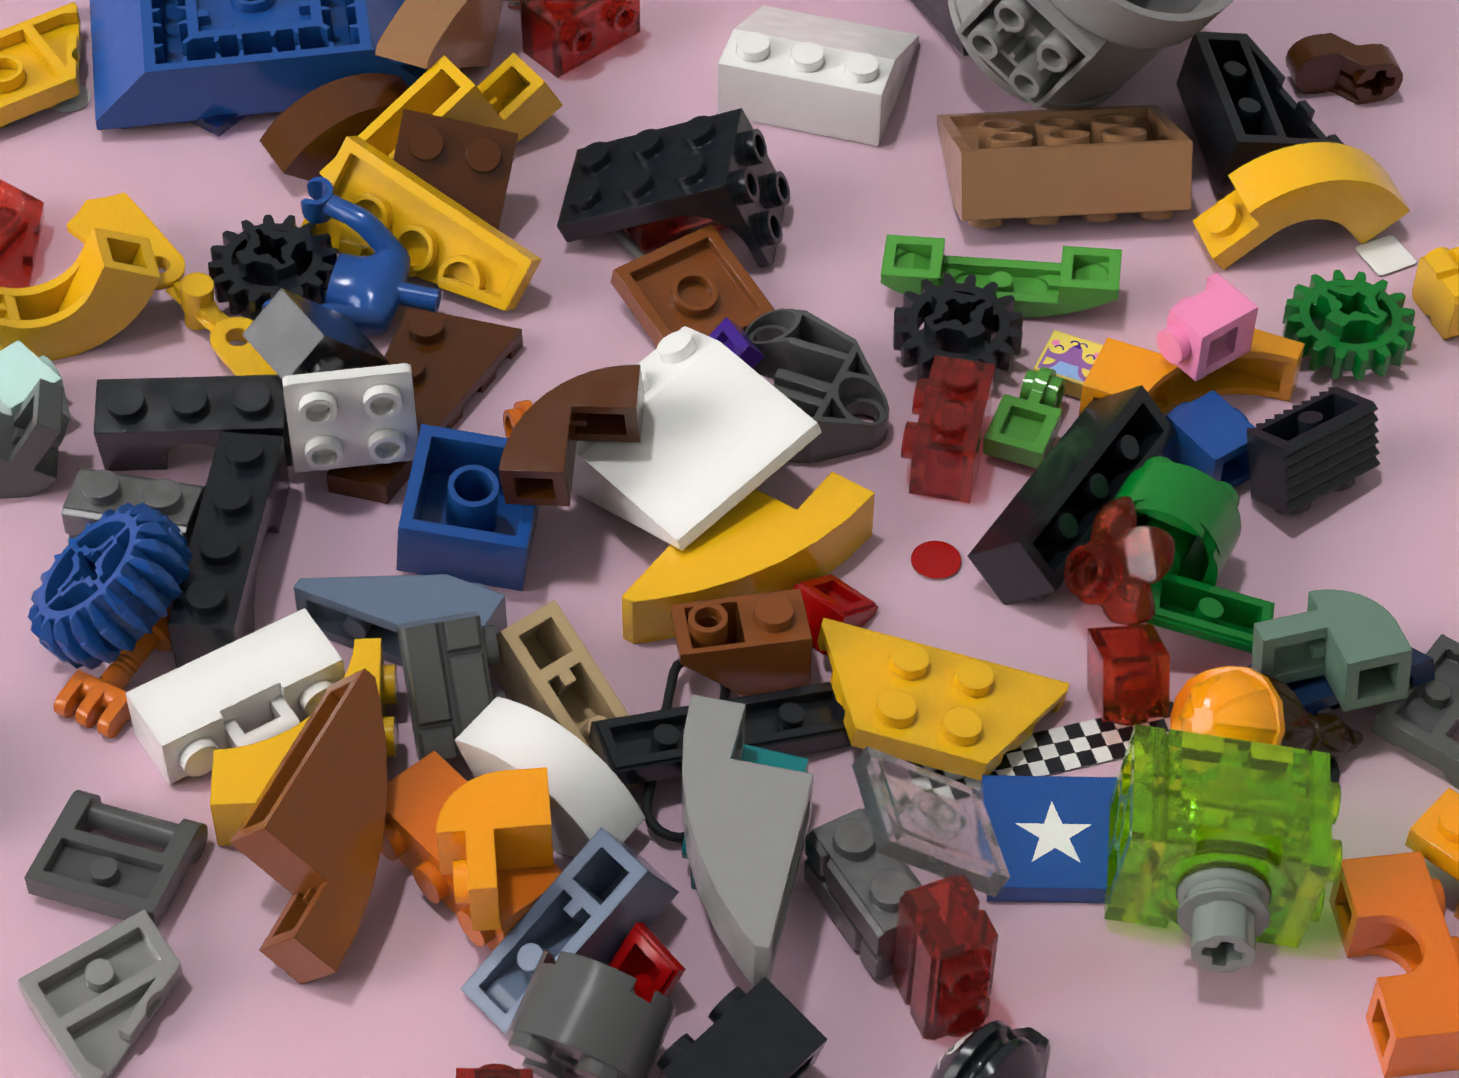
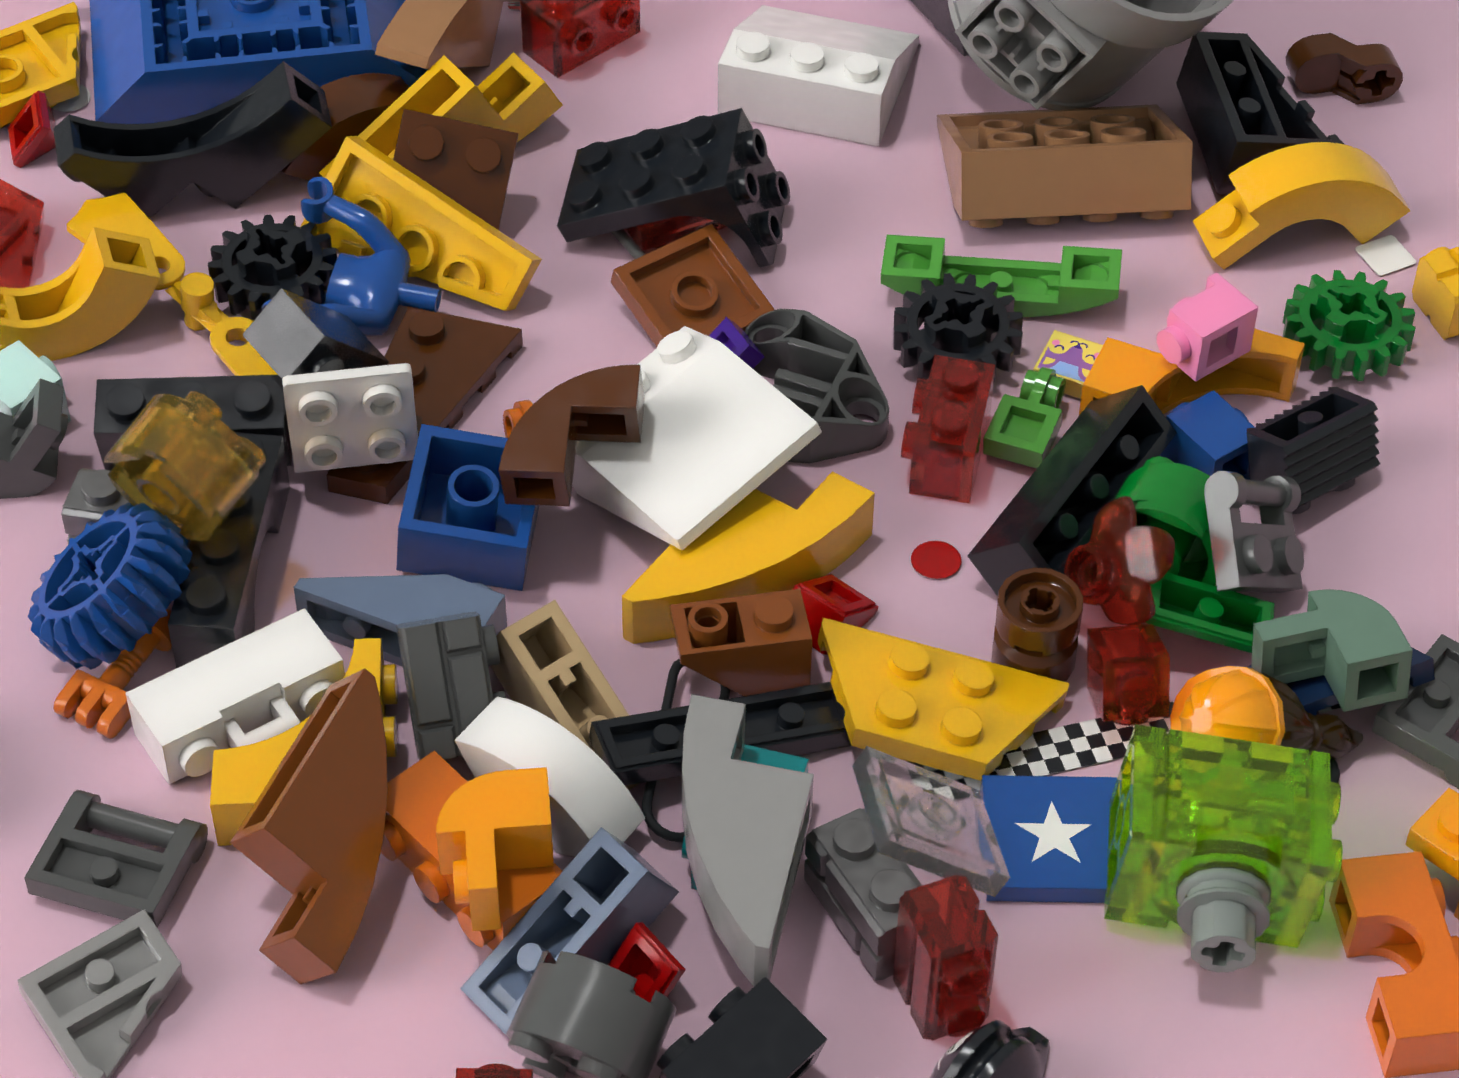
none -> red slope [8,90,56,168]
none -> black arch [53,61,332,219]
none -> clear yellow brick [104,391,266,541]
none -> reddish brown wheel [991,567,1083,682]
none -> dark grey plate [1204,471,1304,593]

